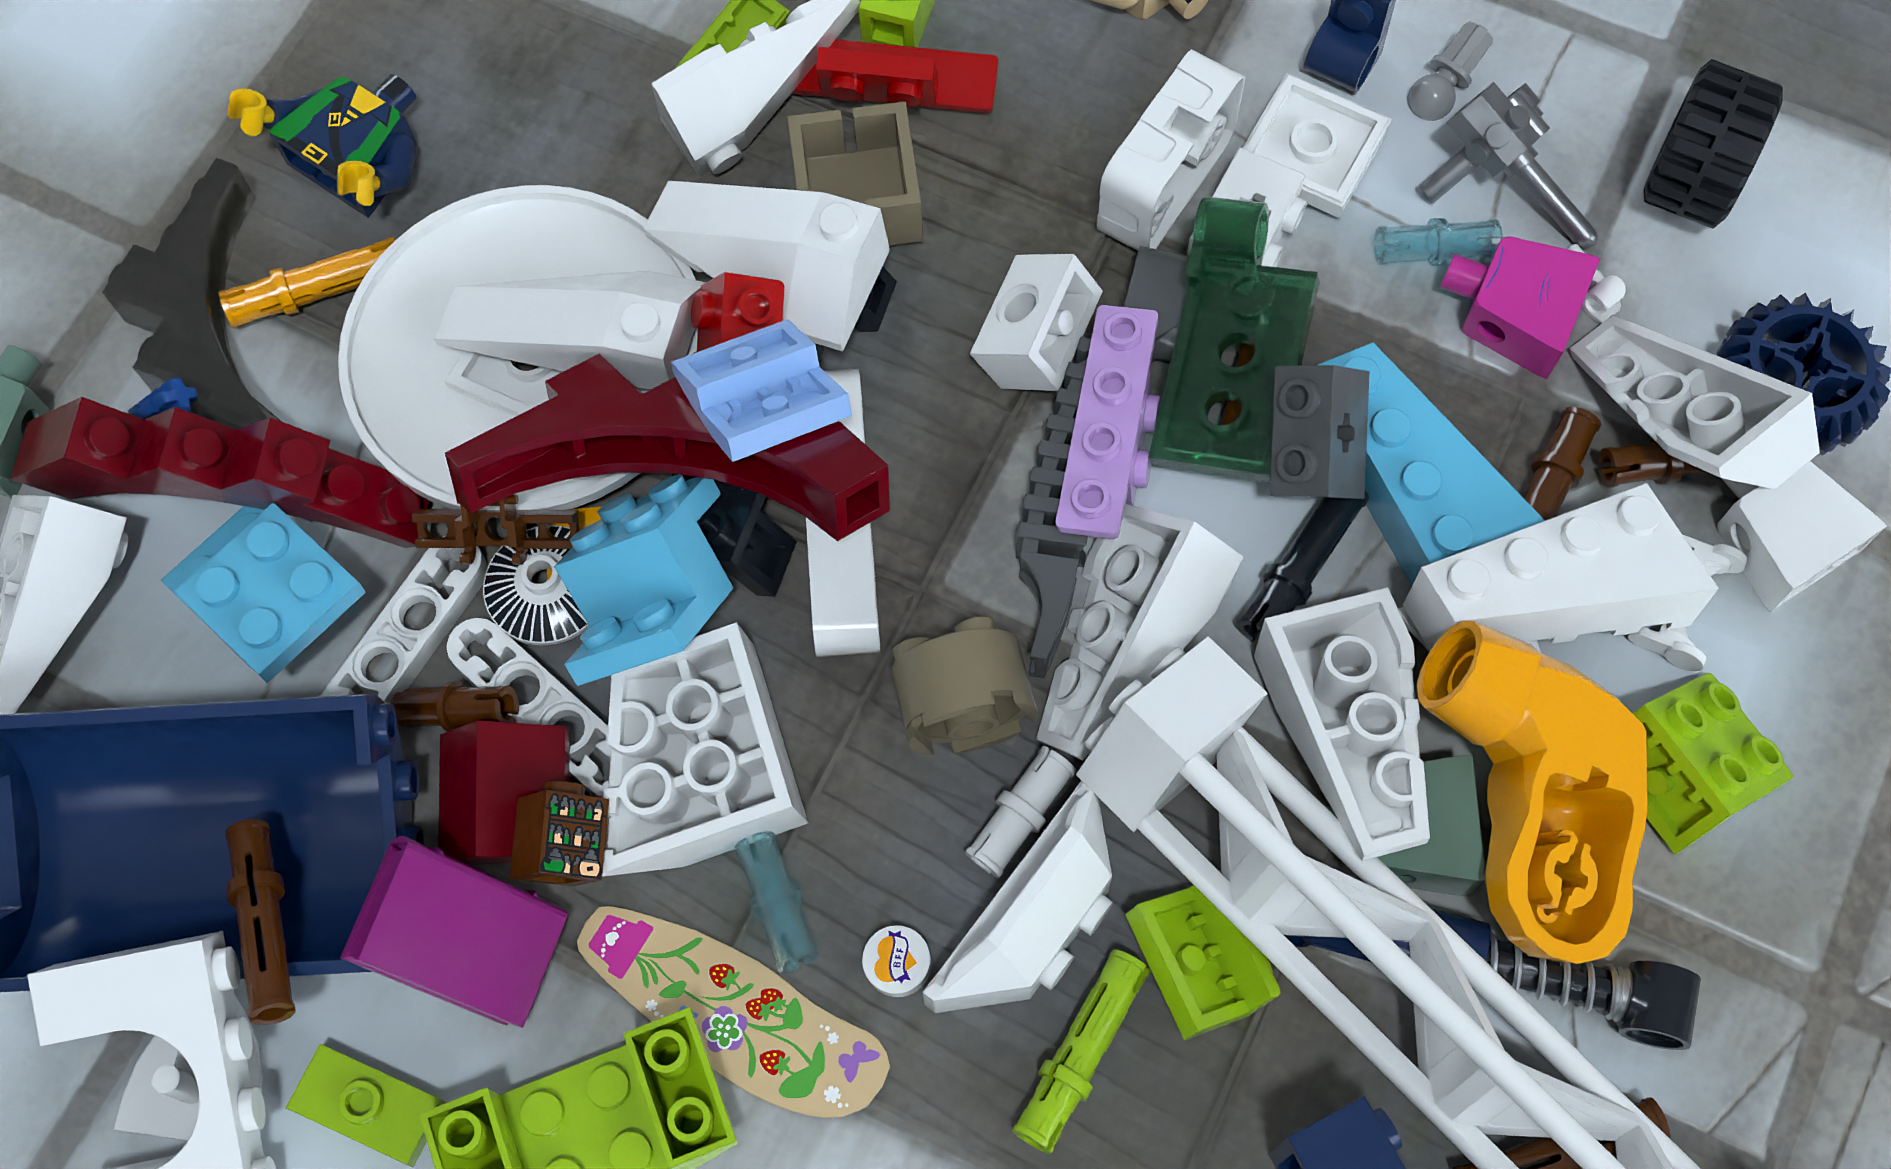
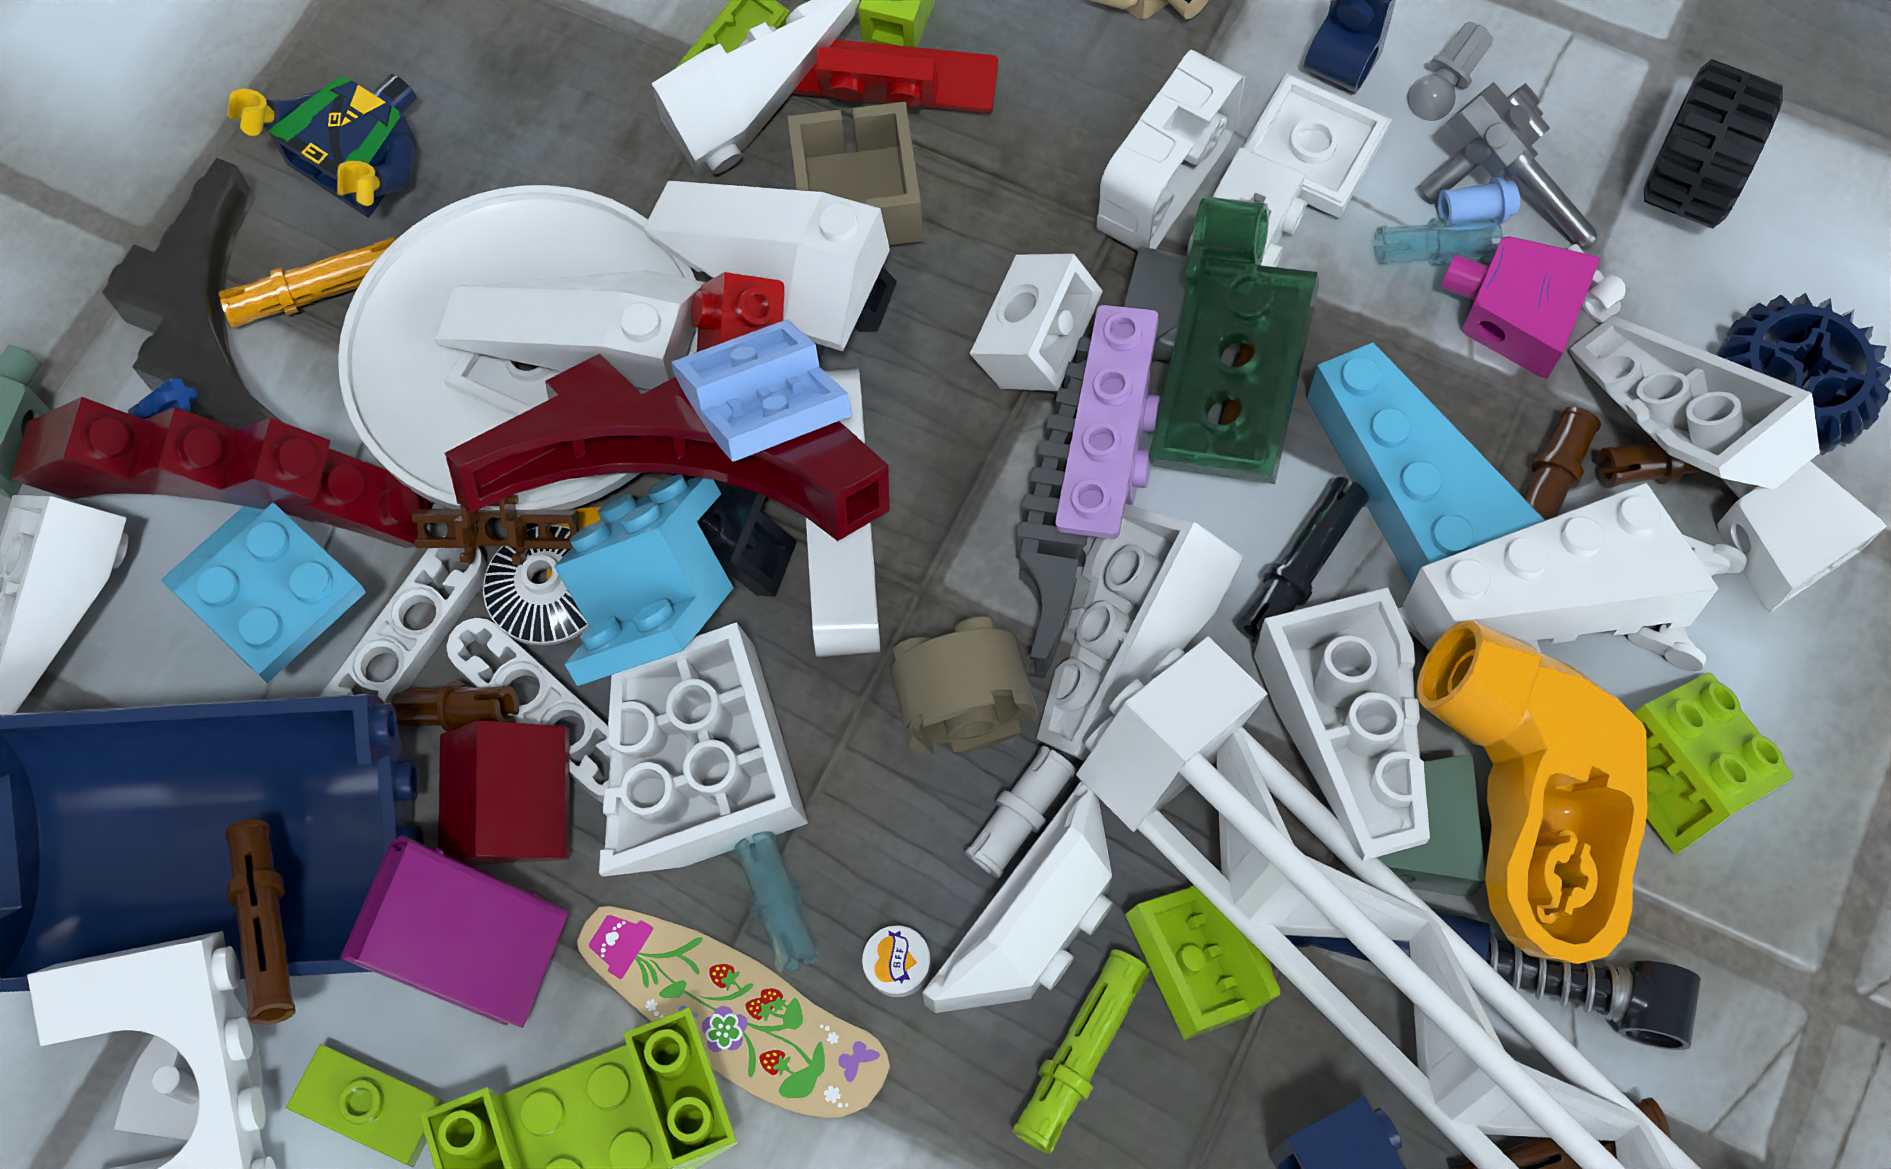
brick [510,781,609,887] -> none
dark grey brick [1270,365,1370,499] -> none
none -> light blue pin [1438,176,1520,227]

